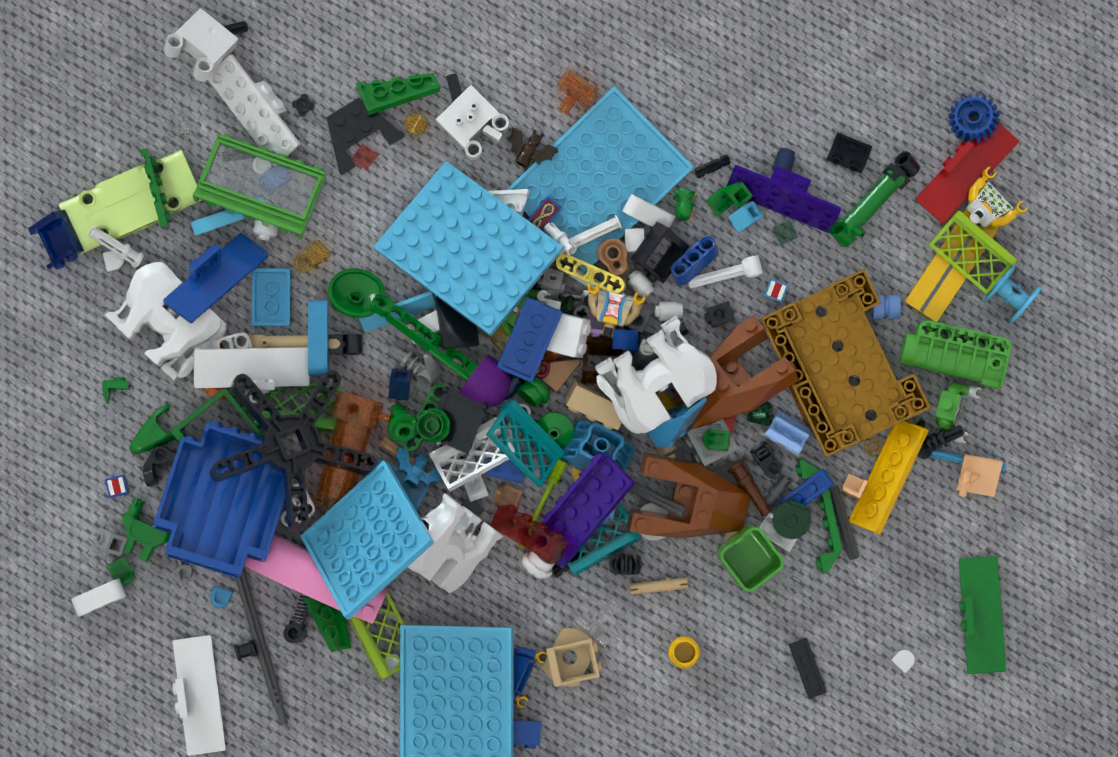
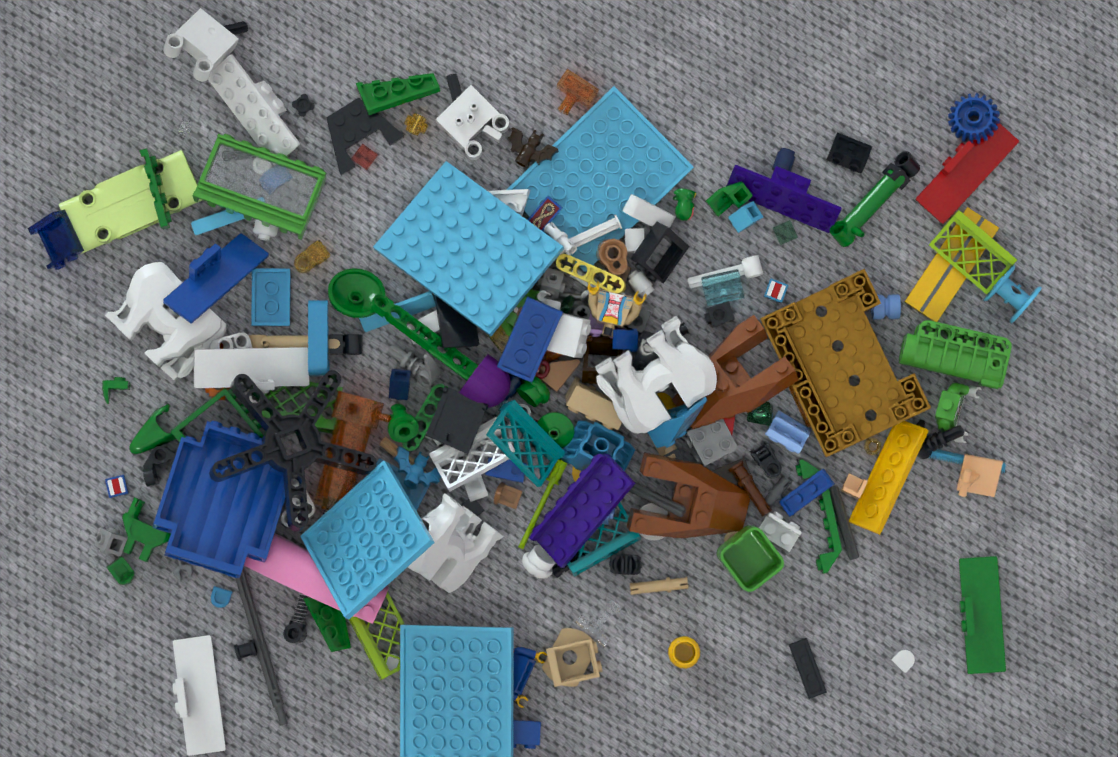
white beam [71,578,127,617] -> none
white pin [88,226,144,268] -> none
white tile [103,251,125,272] -> none
green piece [417,408,450,443] -> none
clear red brick [490,503,569,563] -> none
white brick [655,302,683,321] -> none
blue beam [671,236,718,285] -> none
black axle [694,155,731,178] -> none
green plate [702,429,731,451] -> none
dark green tile [772,501,811,540] -> none
torso [967,167,1028,227] -> none
none -> clear light blue panel [701,269,745,306]

